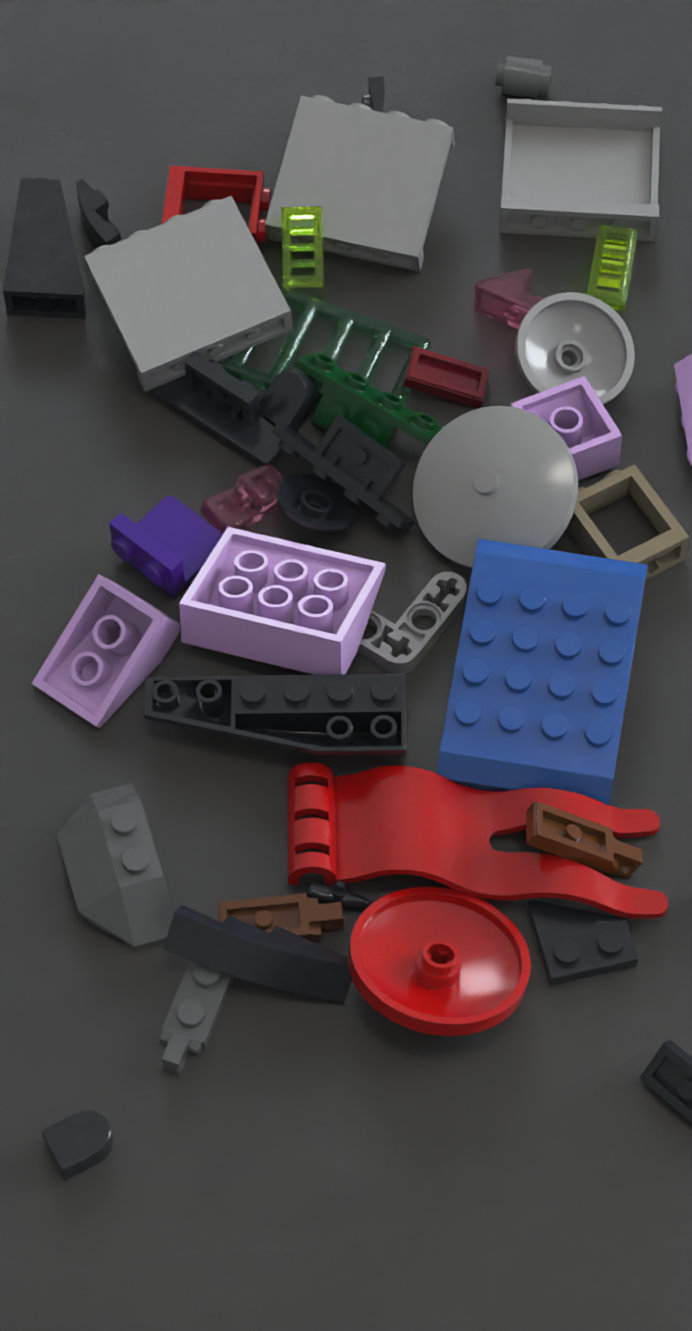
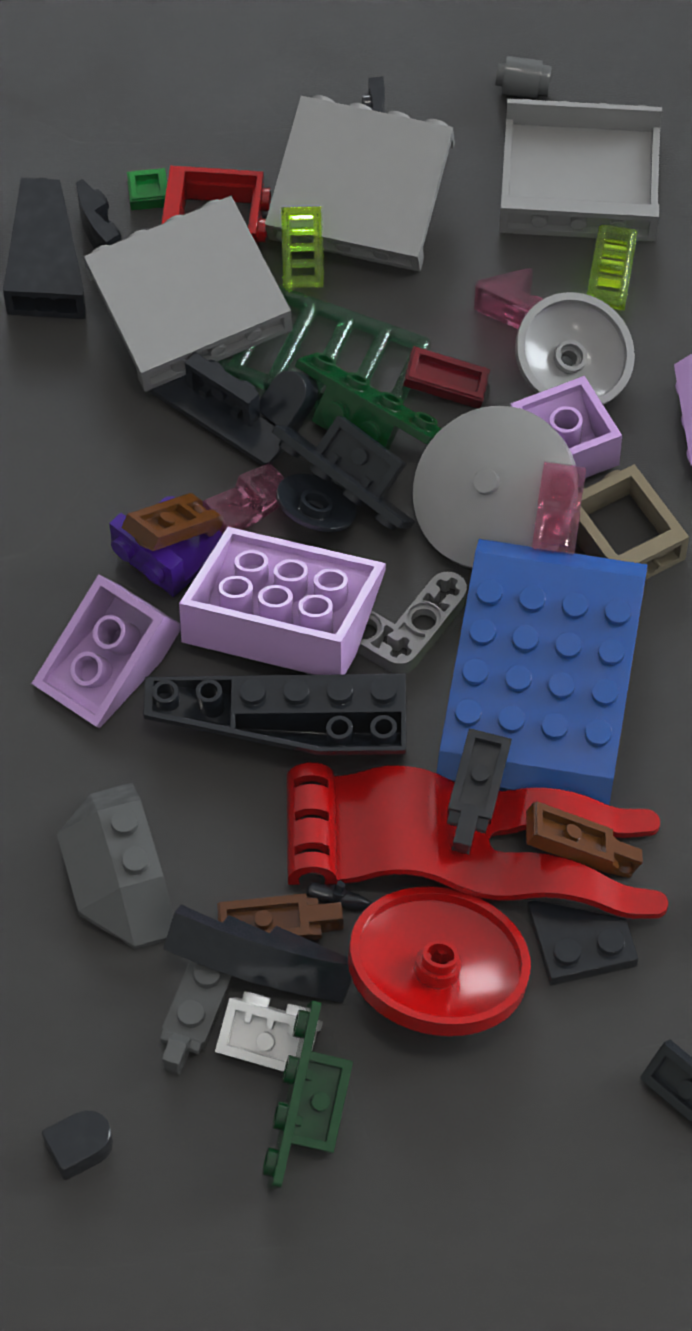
none -> reddish brown plate [121,493,224,551]
none -> green tile [127,168,167,211]
none -> white bracket [215,991,323,1071]
none -> dark green bracket [262,1001,353,1189]
none -> black hinge [447,728,512,855]
none -> clear pink slope [532,461,586,554]

